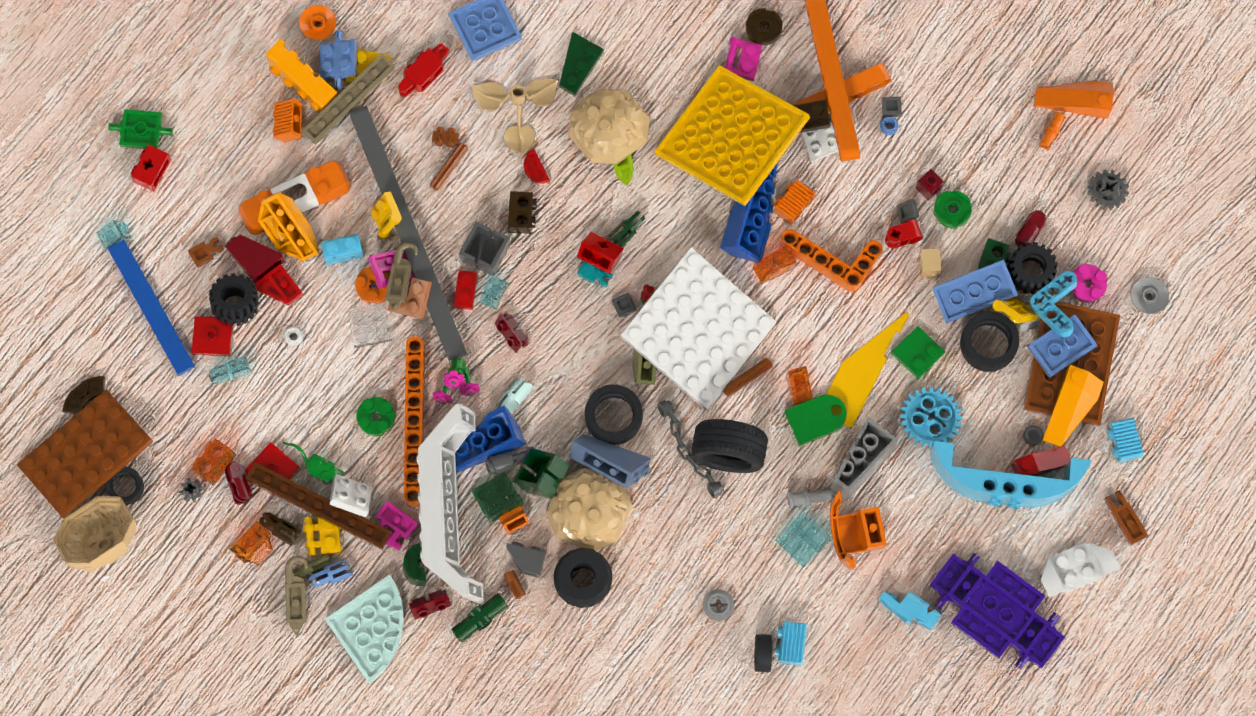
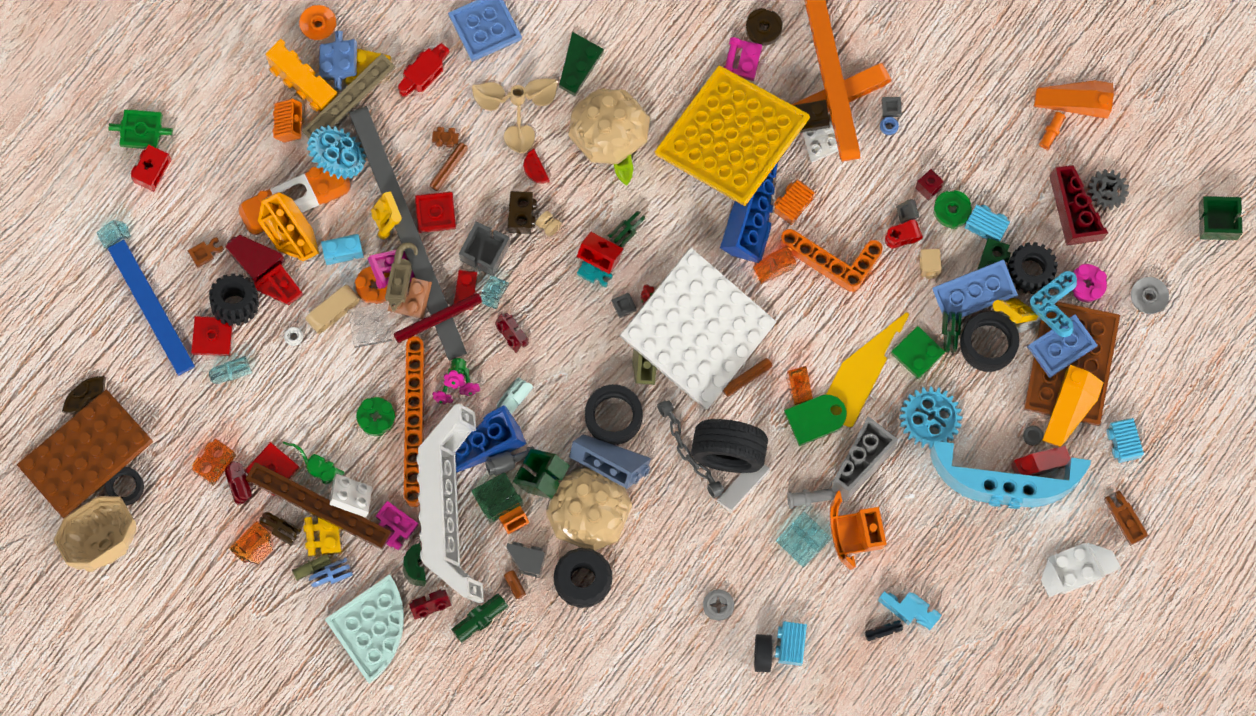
dark grey gear [179,478,204,503] -> none
dark tan plate [285,556,308,636] -> none
dark purple piece [929,553,1065,670] -> none
dark red arm [1015,210,1046,247] -> none
none -> tan beam [305,285,360,334]
none -> medium azure gear [307,125,366,180]
none -> dark red axle [394,293,482,343]
none -> red plate [415,192,456,233]
none -> tan wheel [535,210,562,237]
none -> white slope [717,464,770,513]
none -> black axle [865,620,903,641]
none -> dark green arm [942,311,962,353]
none -> medium azure brick [964,204,1010,242]
none -> dark red wedge [1049,165,1108,246]
none -> dark green piece [1199,196,1243,240]

